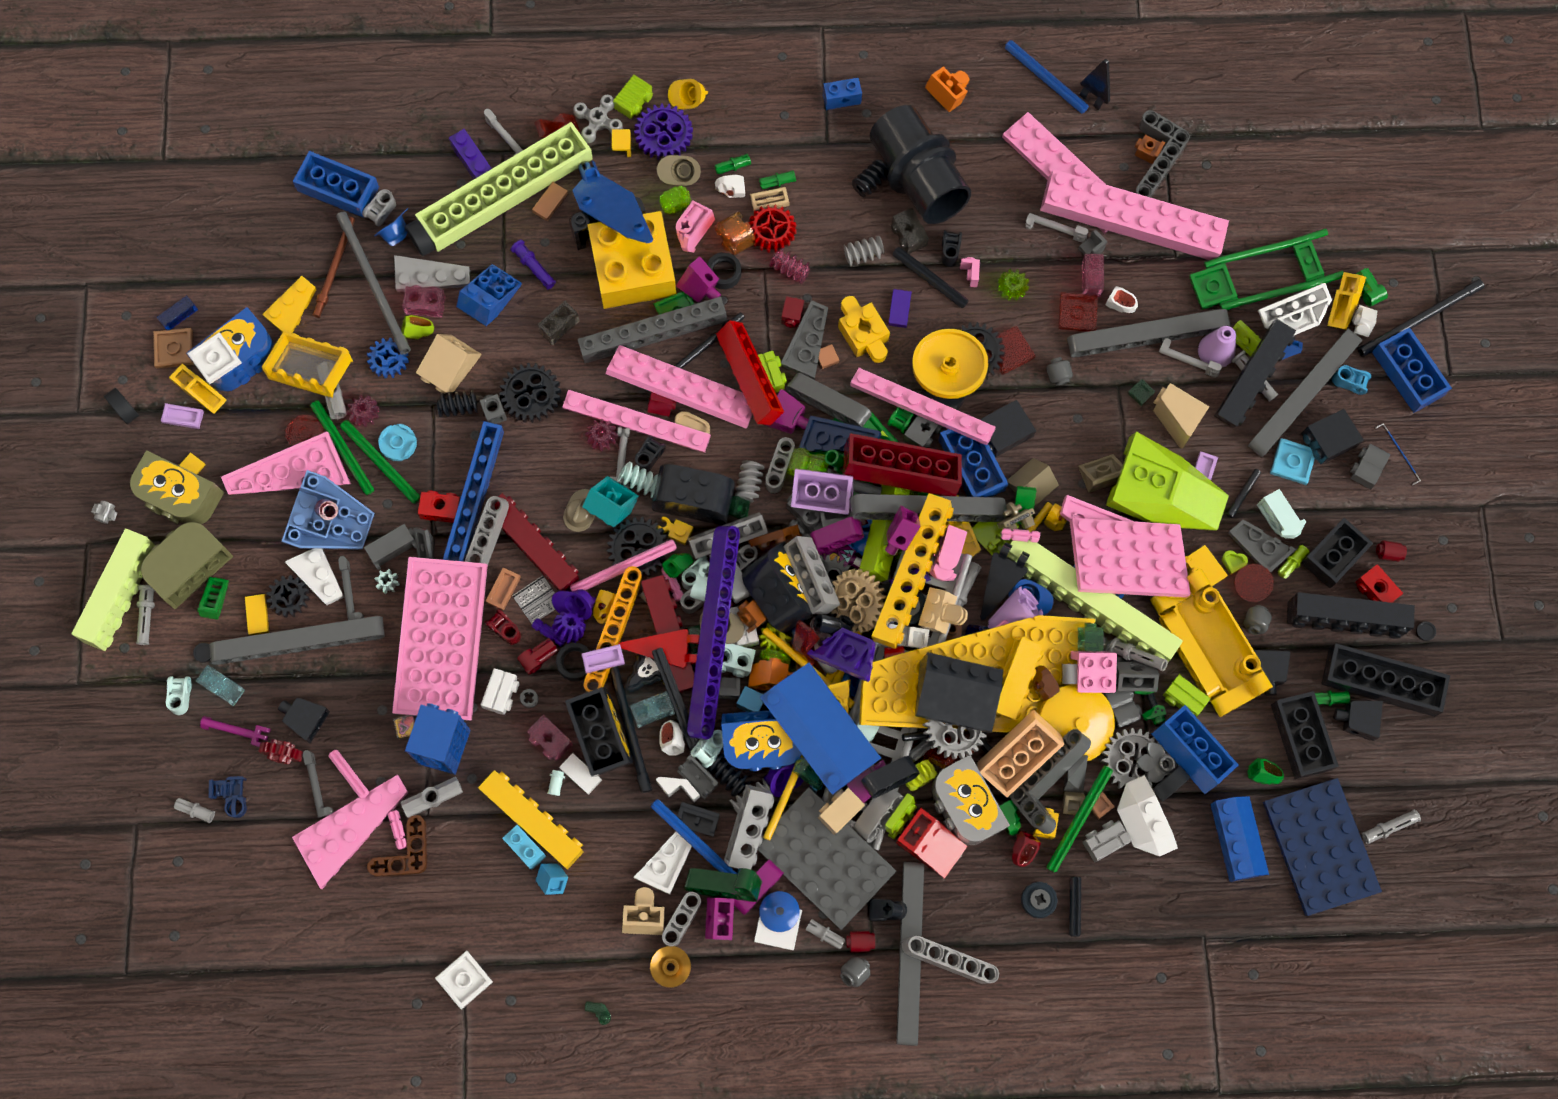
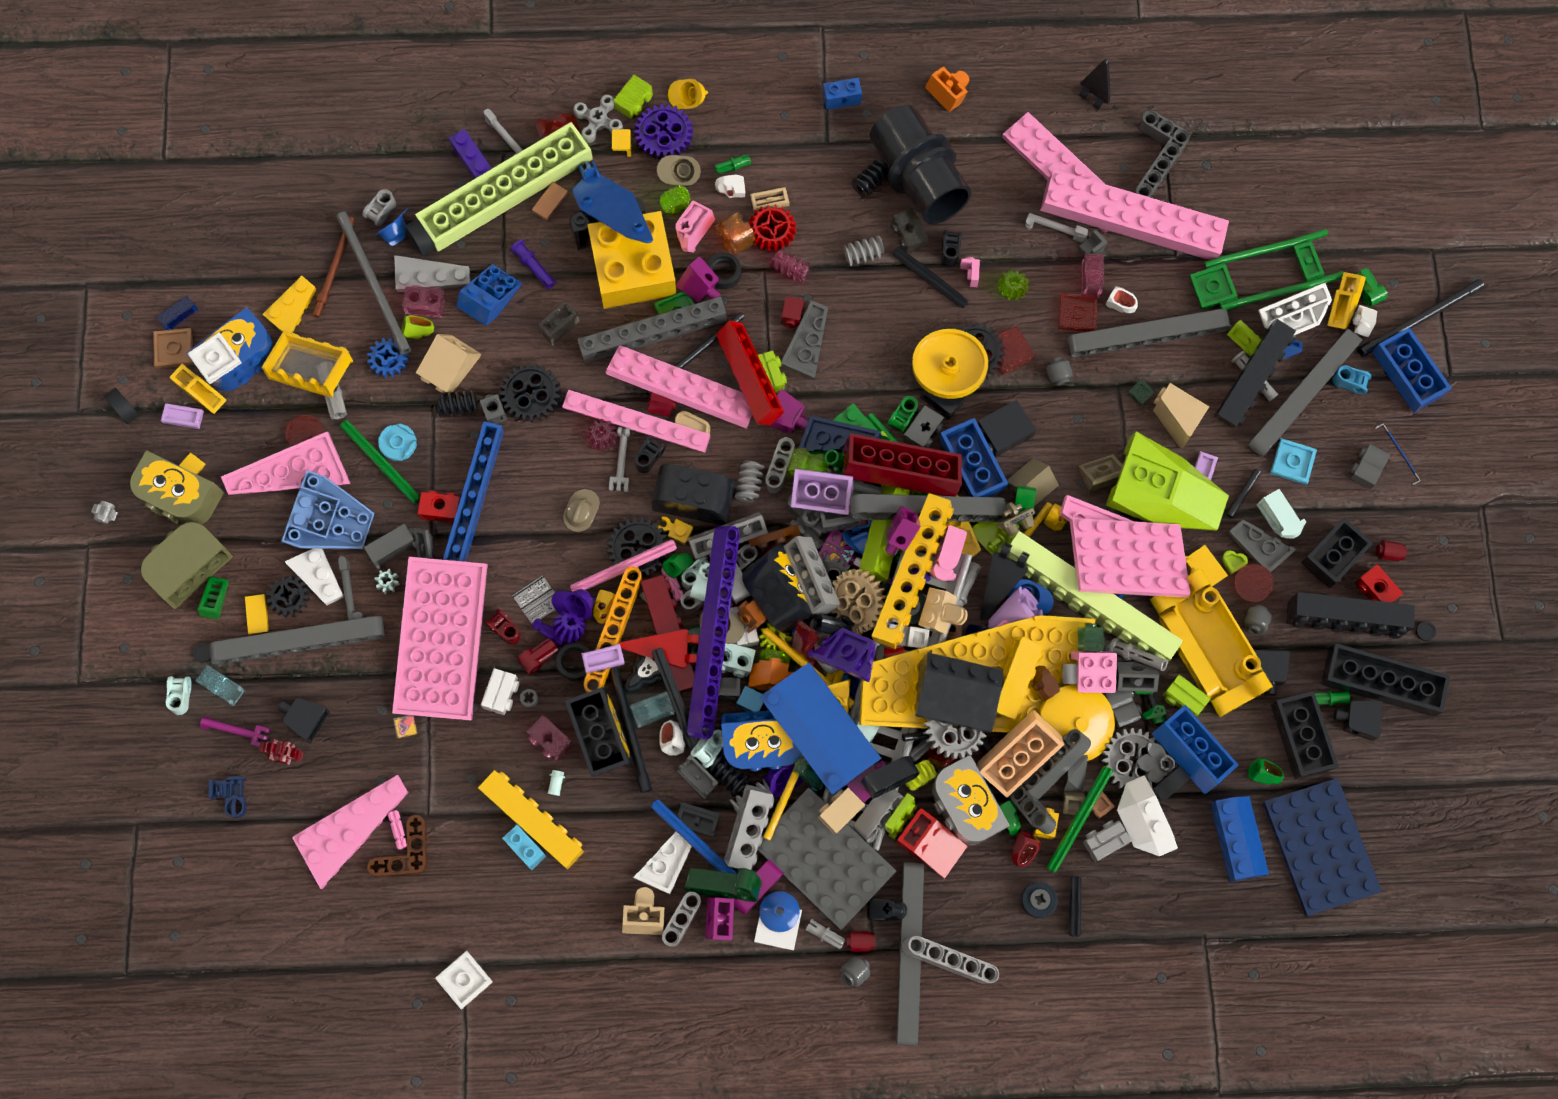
yellowish green brick [72,528,155,651] -> none
light grey pin [136,585,155,645] -> none
light grey axle [174,798,215,823] -> none
blue brick [293,151,379,217] -> none
dark grey hinge [303,750,334,818] -> none
green axle [310,400,374,495] -> none
brick [315,499,338,520] -> none
bright pink axle [328,750,369,799] -> none
clear pink gear [347,395,380,427] -> none
light grey piece [401,777,463,818] -> none
blue brick [405,703,471,775] -> none
light grey beam [464,496,509,564] -> none
nougat tile [485,568,521,611] -> none
dark red brick [495,493,579,591] -> none
dark azure panel [536,863,568,895] -> none
white tile [559,753,602,795] -> none
teal brick [582,476,639,527] -> none
clear green arm [585,1001,611,1025] -> none
light aqua piece [617,461,658,498] -> none
pearl gold dish [650,946,691,988] -> none
white slope [656,777,700,802] -> none
clear green plate [729,496,750,519] -> none
green axle [759,170,796,189] -> none
dark grey beam [786,372,872,427] -> none
magenta beam [810,517,864,555] -> none
nougat tile [818,345,839,369] -> none
yellow brick [838,296,890,363] -> none
bright pink plate [850,368,995,445] -> none
dark purple tile [888,289,912,328] -> none
bright pink axle [1001,528,1040,543] -> none
blue axle [1005,40,1088,114] -> none
dark orange brick [1134,135,1165,164] -> none
light grey hinge [1159,338,1222,378] -> none
lavender cone [1198,326,1236,368] -> none
lime axle [1278,545,1310,579] -> none
black brick [1301,409,1364,465] -> none
light grey pin [1362,809,1421,844] -> none

